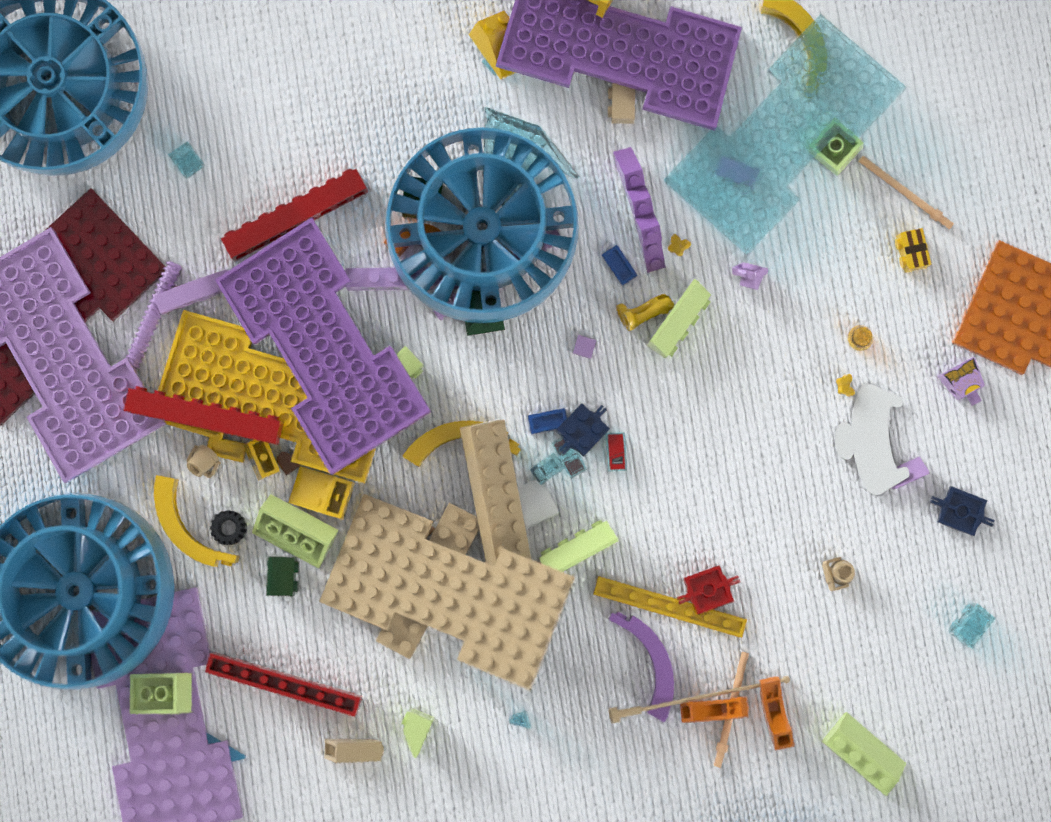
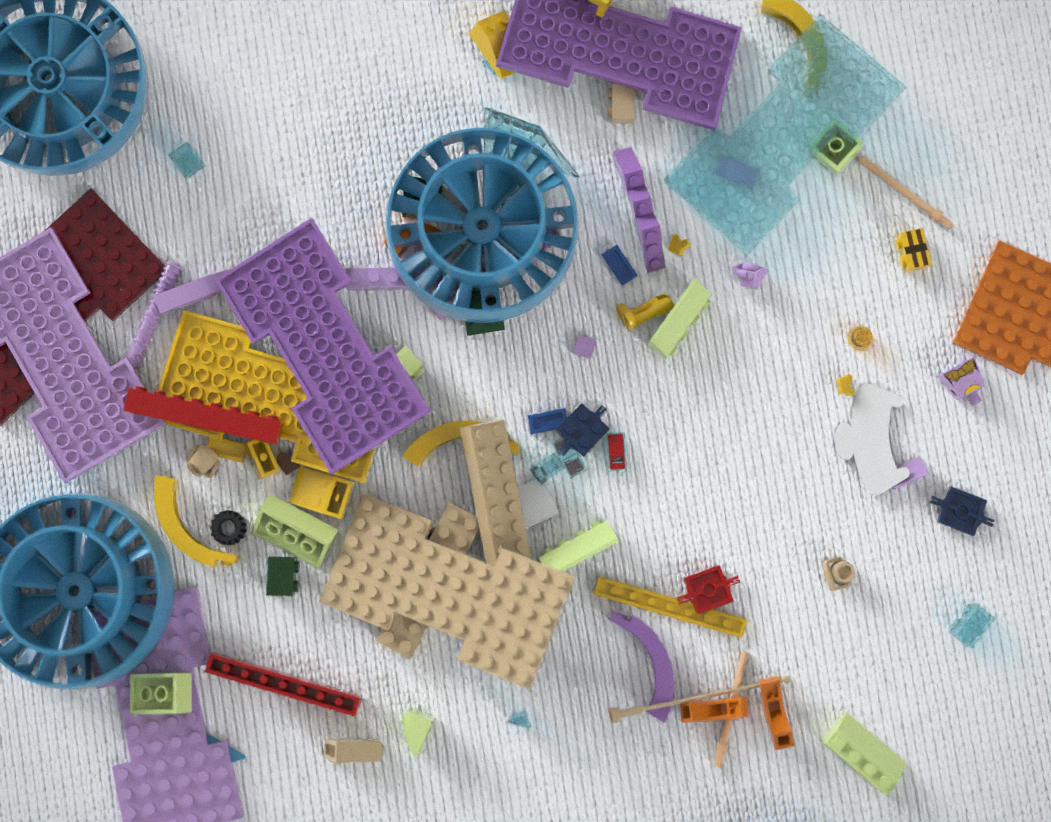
red brick [221,168,368,262] -> none

